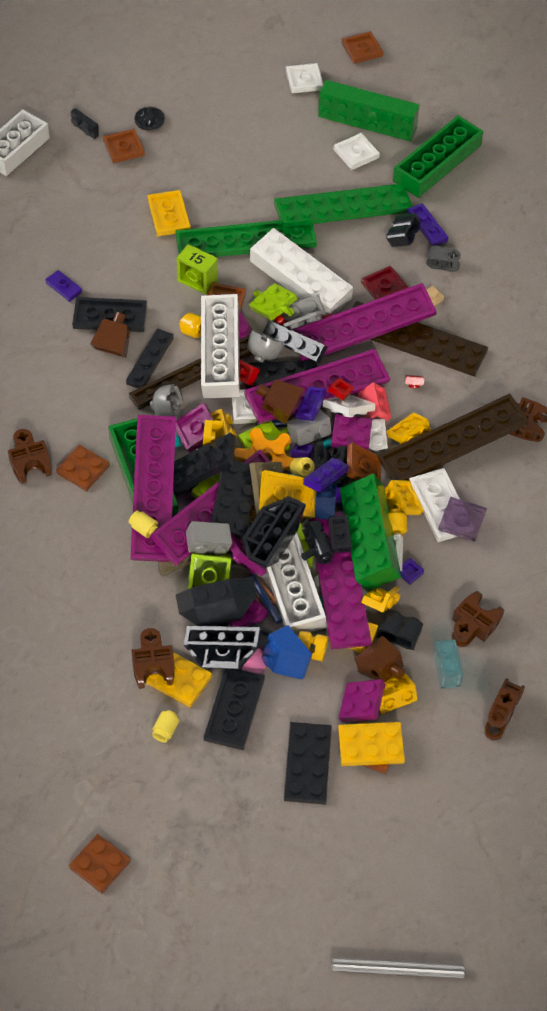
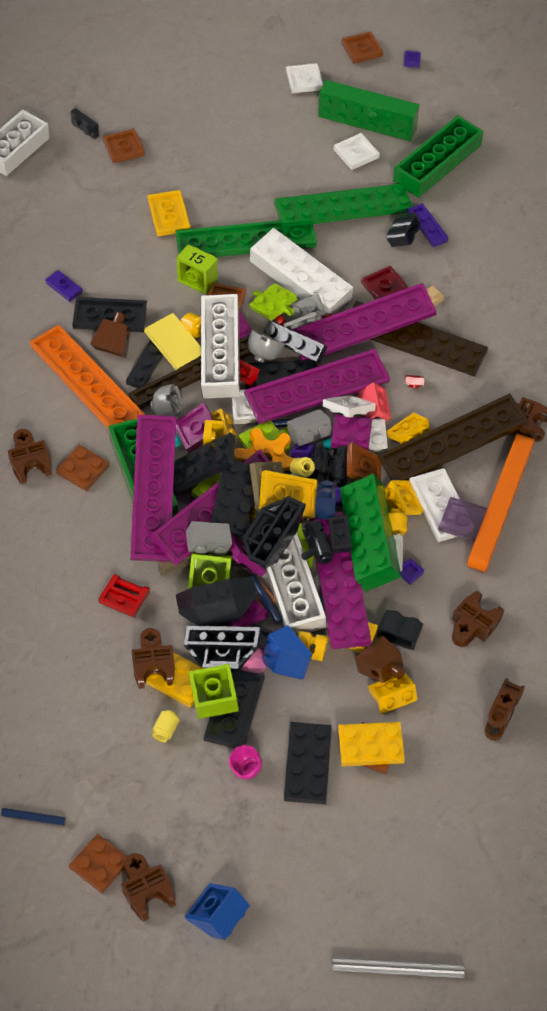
light yellow brick [128,510,159,538] -> none
black wheel [134,107,165,131] -> none
reddish brown torso [256,380,303,425] -> none
dark purple plate [296,387,327,421] -> none
dark purple plate [303,458,349,492] -> none
red plate [328,378,354,400] -> none
magenta plate [338,679,386,722] -> none
yellow bracket [361,586,401,612] -> none
dark grey piece [426,246,461,272] -> none
clear light blue brick [433,639,463,689] -> none
none -> dark blue bar [1,808,66,826]
none -> orange plate [29,325,145,430]
none -> red plate [98,574,150,618]
none -> reddish brown piece [121,853,176,922]
none -> light yellow tile [144,313,201,370]
none -> blue slope [184,883,250,940]
none -> lime brick [189,664,239,719]
none -> dark pink hair [229,745,263,780]
none -> dark purple plate [404,51,421,68]
none -> orange beam [467,434,535,573]

